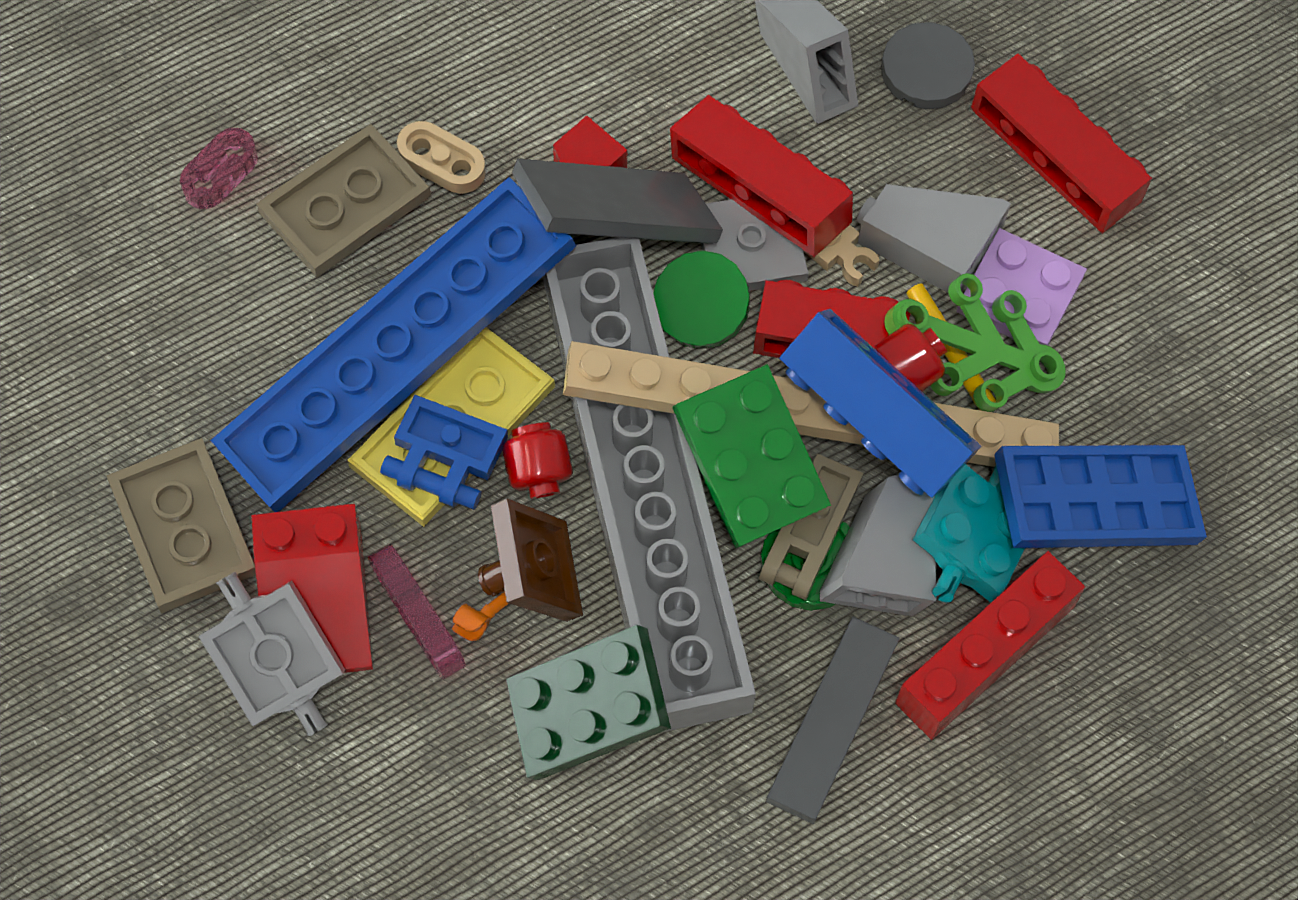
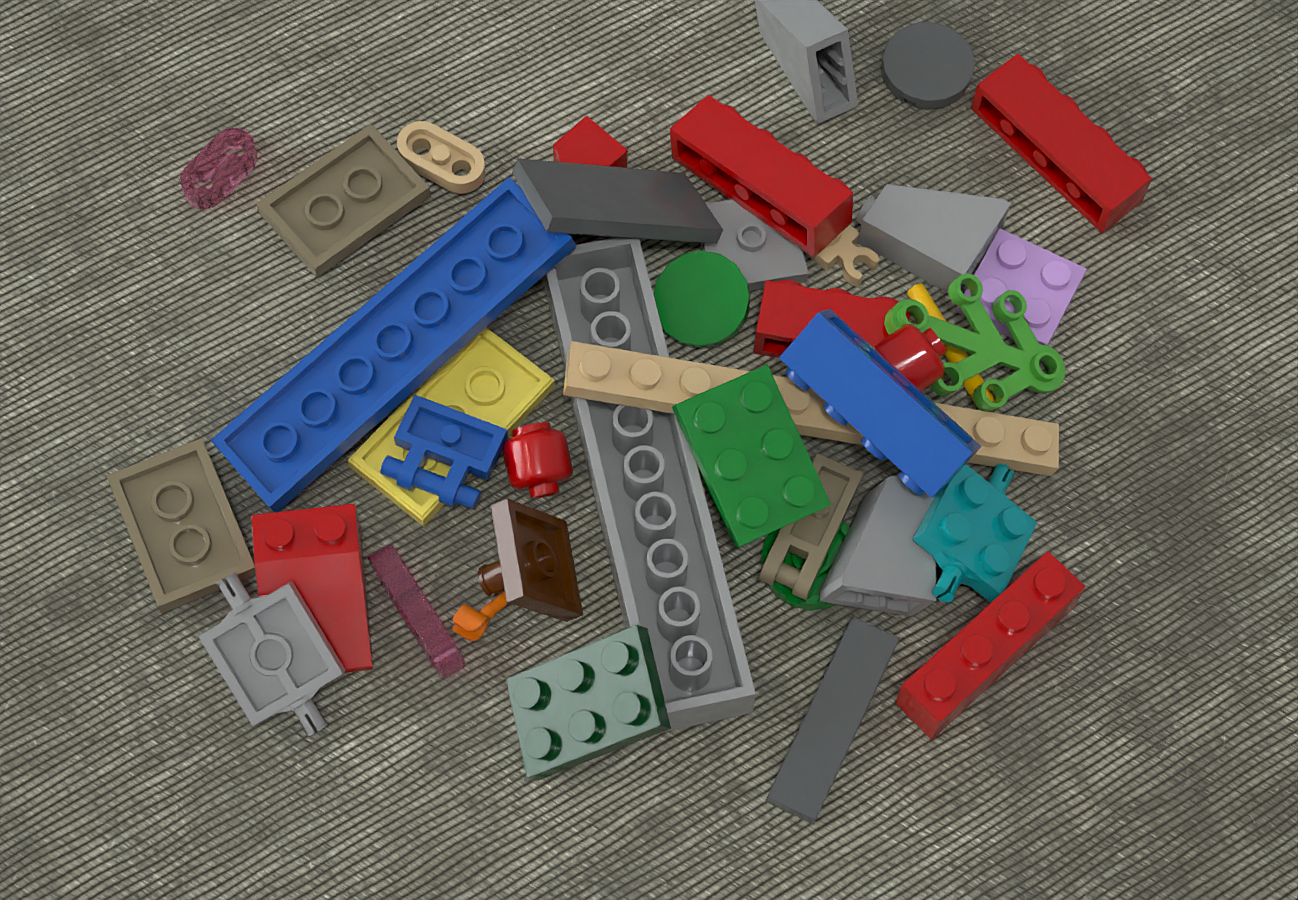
blue plate [994,445,1207,548] -> none

